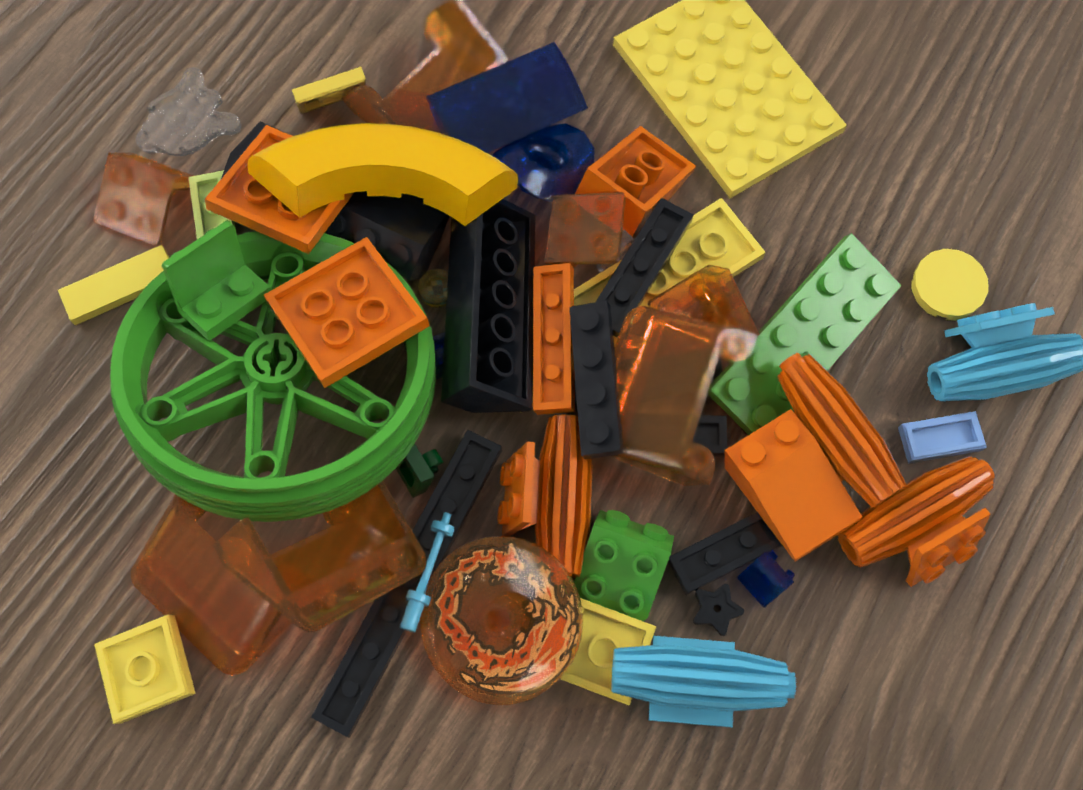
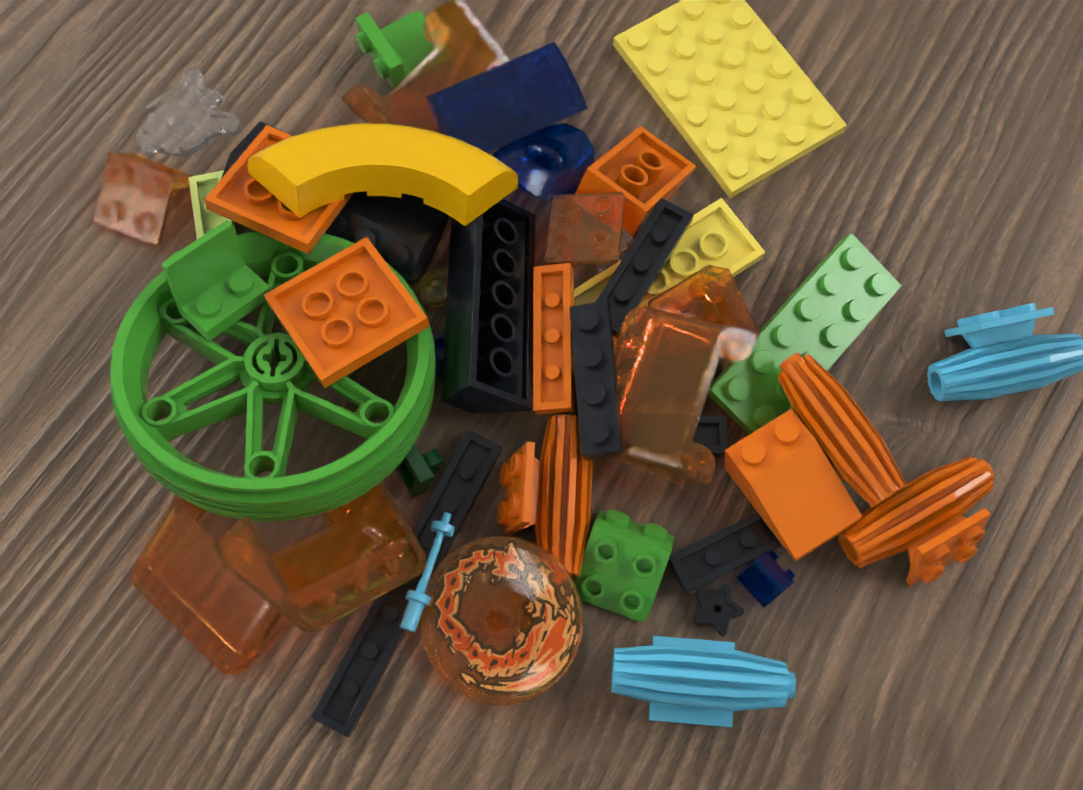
light yellow tile [58,245,169,325] -> none
light yellow tile [94,614,196,724] -> none
light yellow tile [292,67,366,113] -> none
light yellow tile [558,598,656,706] -> none
light blue tile [898,411,987,464] -> none
light yellow tile [912,249,988,321] -> none
none -> bright green bracket [355,11,452,93]

